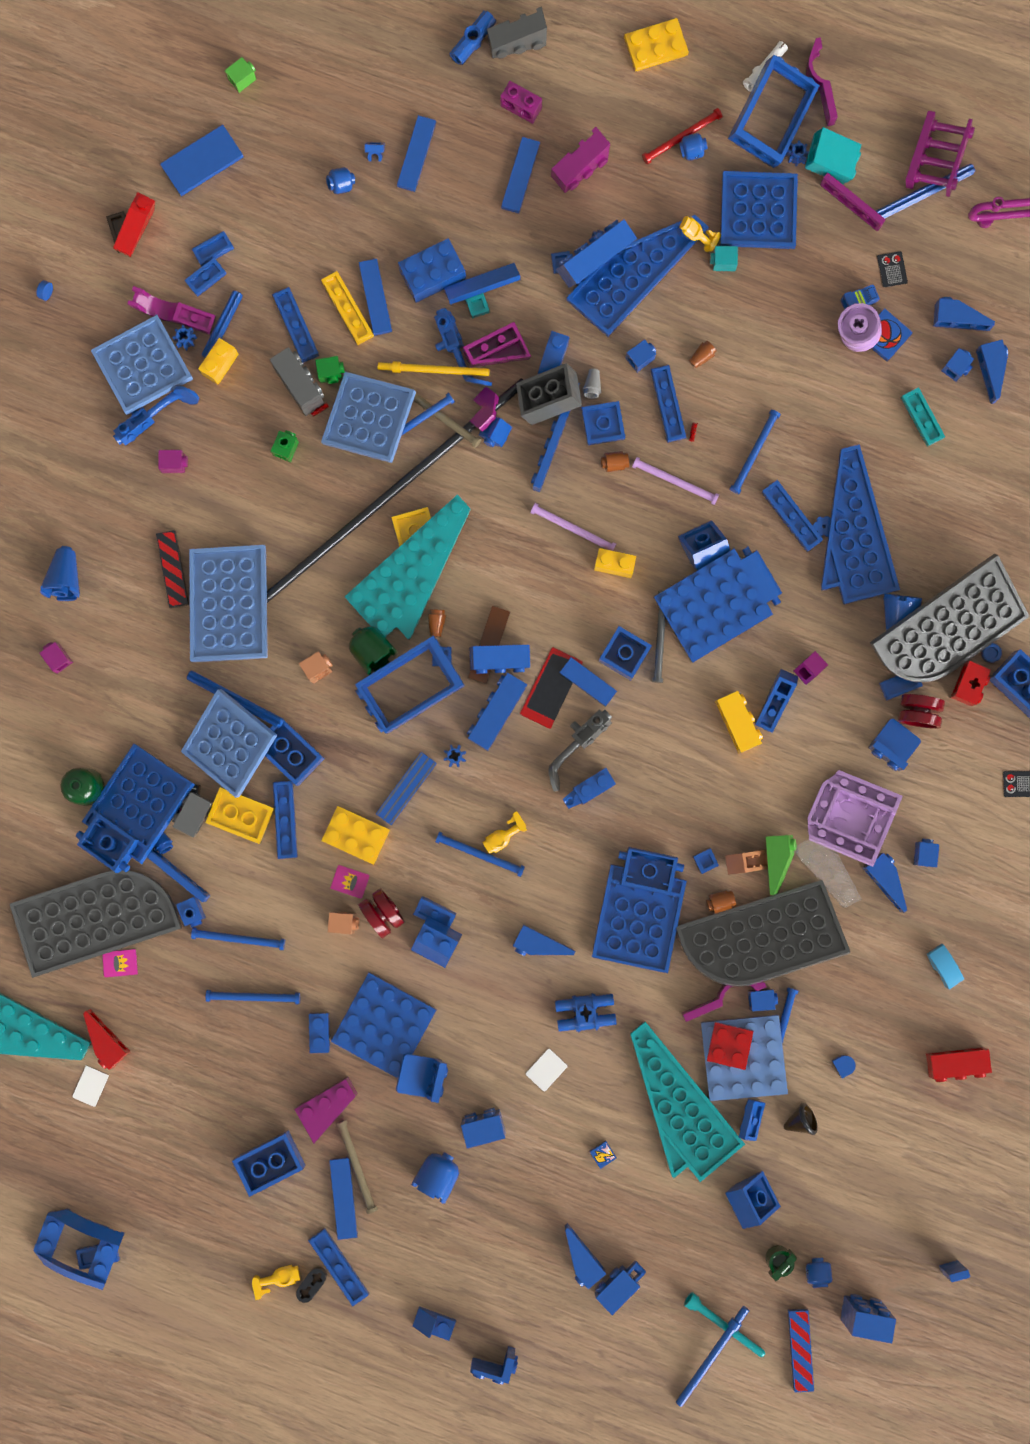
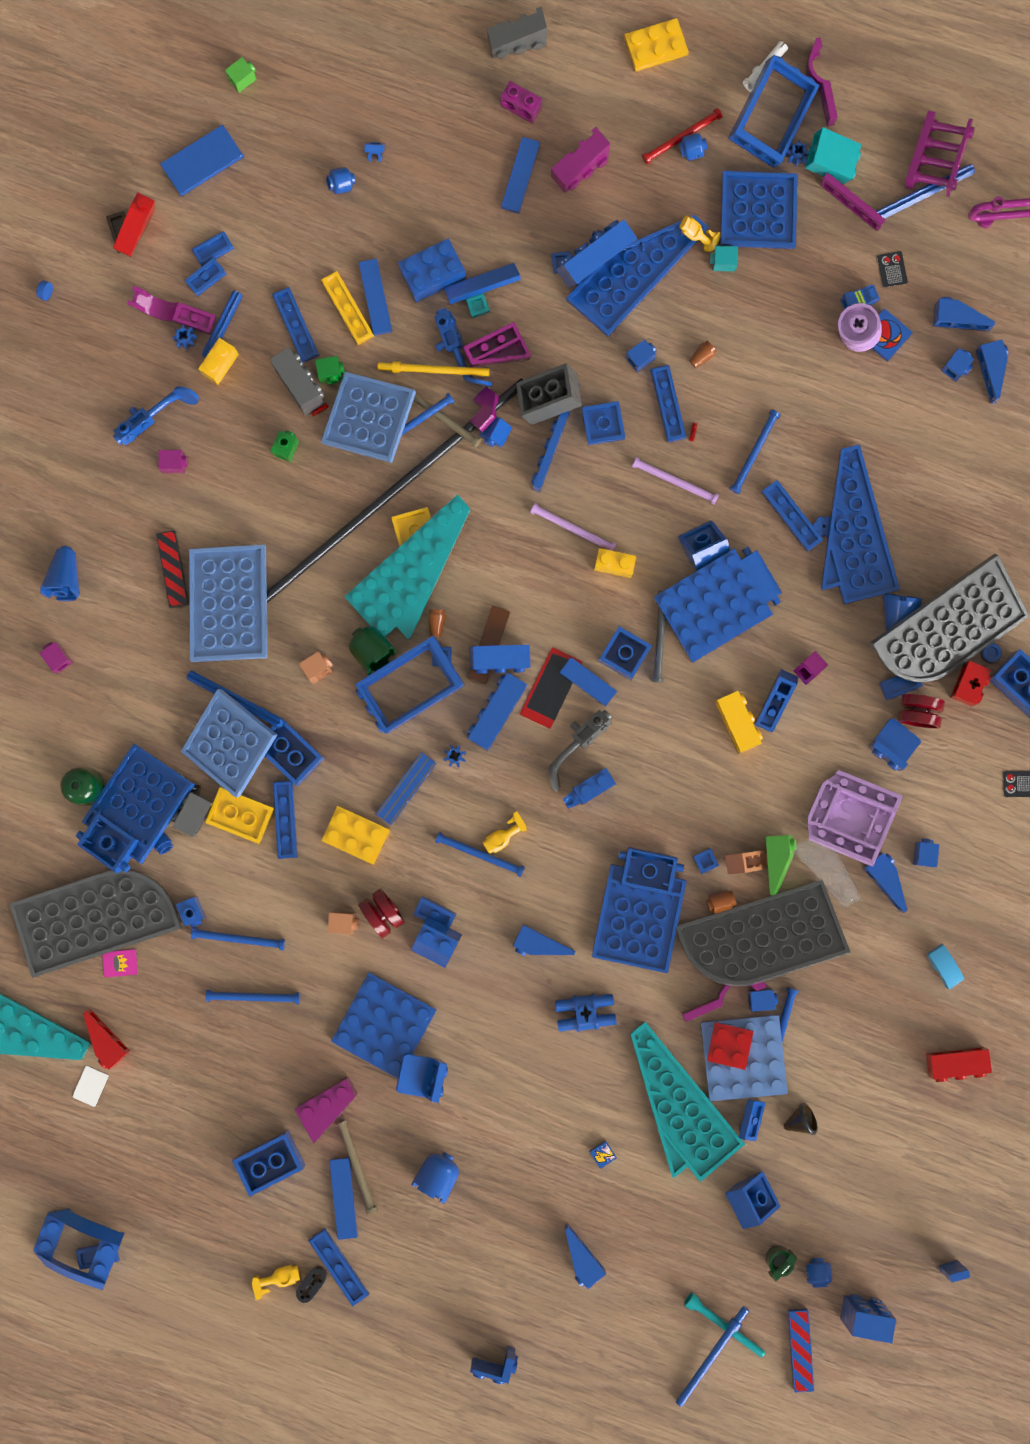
medium blue plate [91,315,193,415] -> none
blue tile [147,848,210,902] -> none
blue plate [309,1013,330,1053] -> none
dark pink sticker [330,865,369,899] -> none
blue tile [397,115,436,192] -> none
blue slope [413,1306,456,1341] -> none
blue piece [450,10,496,65] -> none
blue brick [461,1107,506,1149] -> none
white sticker [526,1049,567,1092] -> none
blue slope [537,331,569,375] -> none
light grey cone [583,369,601,399] -> none
blue brick [595,1261,646,1315] -> none
dark orange brick [601,451,629,472] -> none
blue tile [832,1055,856,1079] -> none
teal plate [901,387,945,447] -> none

